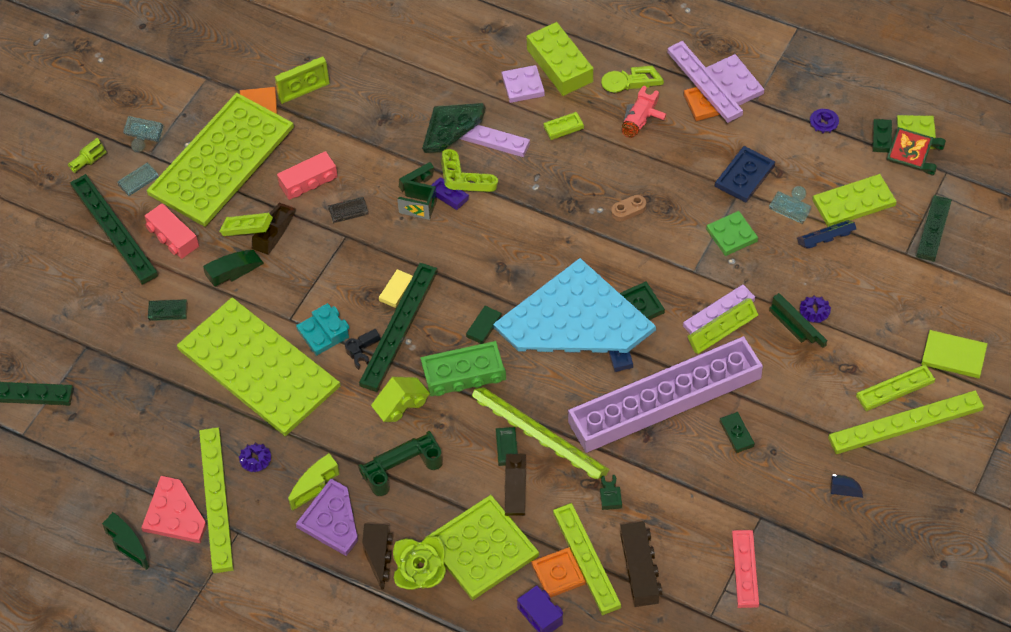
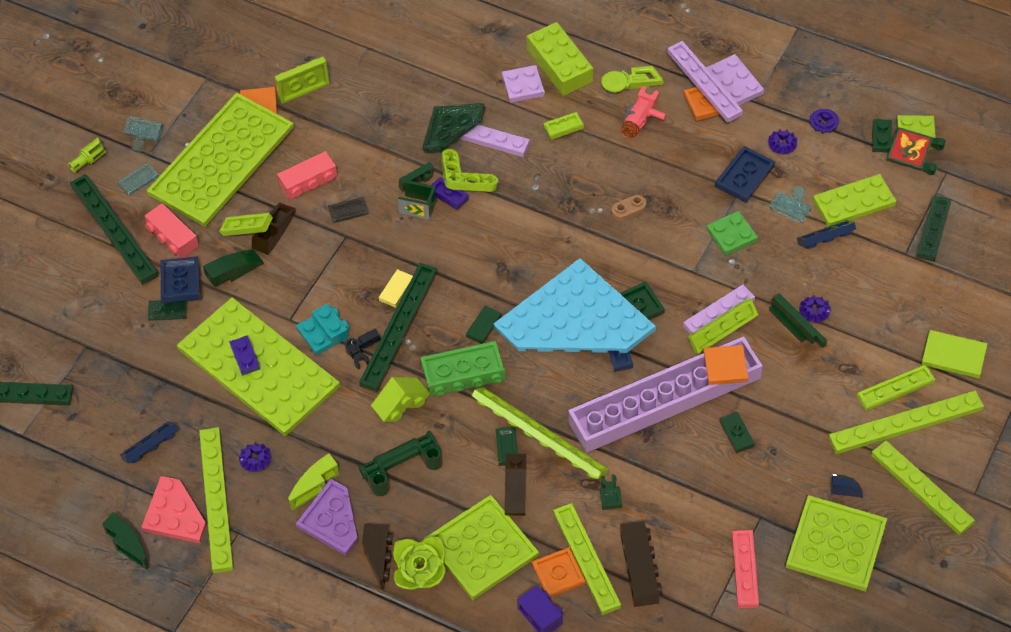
none -> dark blue plate [119,421,178,463]
none -> dark blue plate [160,256,200,303]
none -> dark purple plate [229,335,260,376]
none -> orange tile [703,345,748,385]
none -> dark purple gear [768,129,797,154]
none -> lime plate [785,495,888,592]
none -> lime plate [871,441,975,536]

